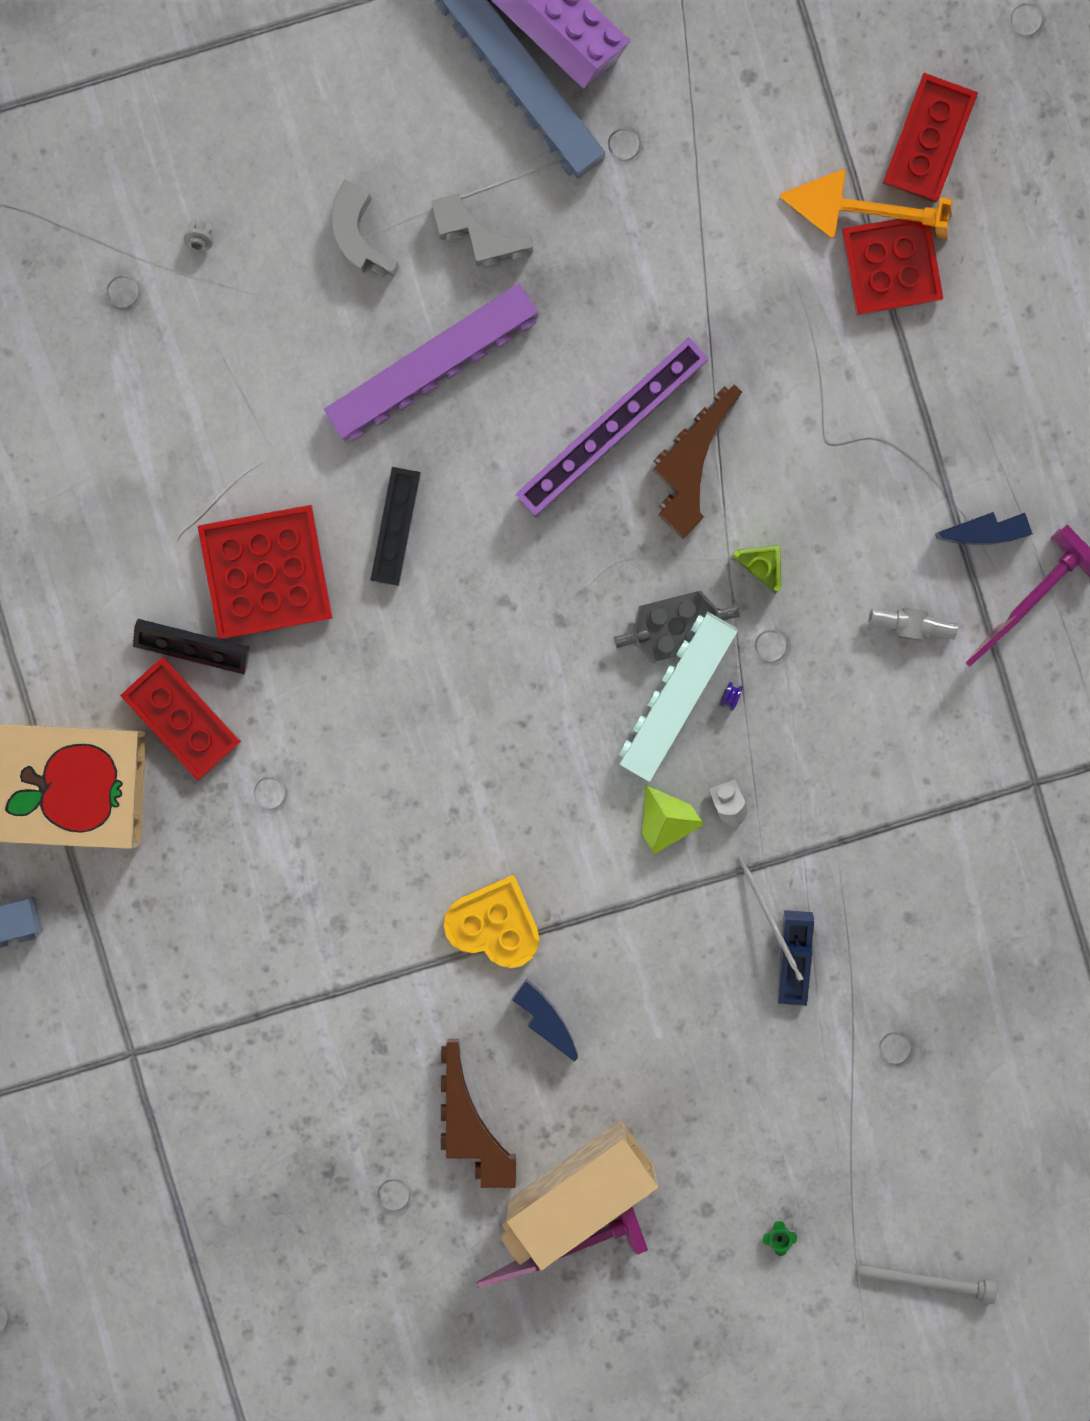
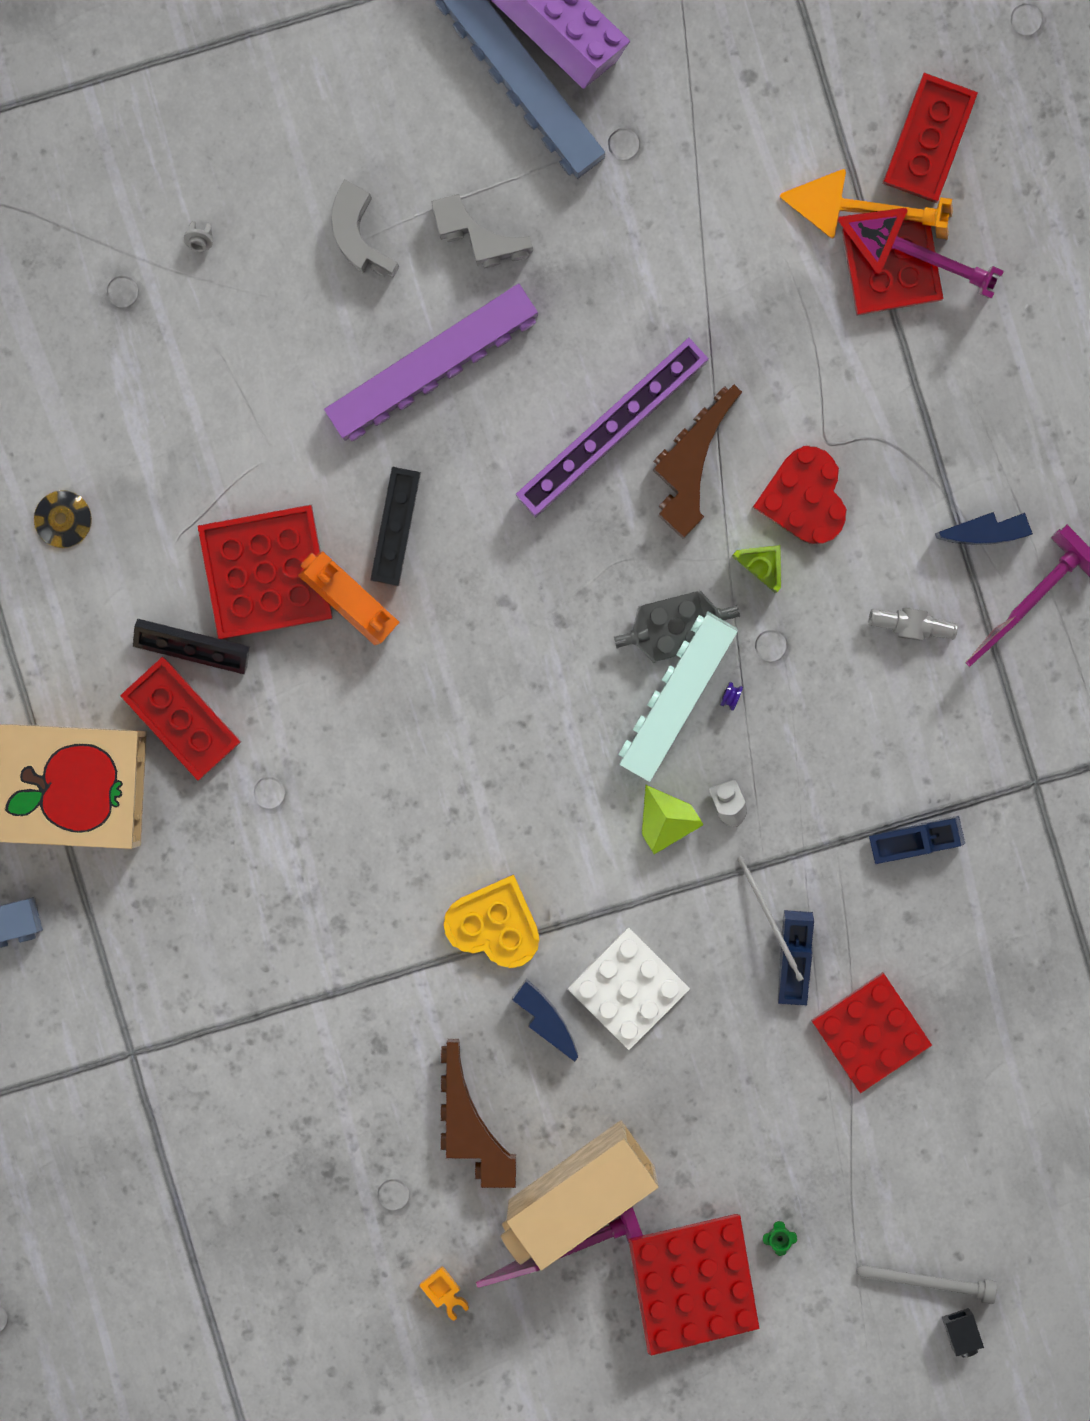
none -> dish [34,490,92,548]
none -> orange brick [298,551,400,645]
none -> light orange plate [419,1266,469,1321]
none -> white plate [568,927,690,1050]
none -> red plate [628,1214,760,1356]
none -> red plate [753,446,847,544]
none -> red plate [811,972,932,1094]
none -> piece [838,208,1004,298]
none -> dark blue slope [869,815,966,864]
none -> black brick [942,1308,984,1358]

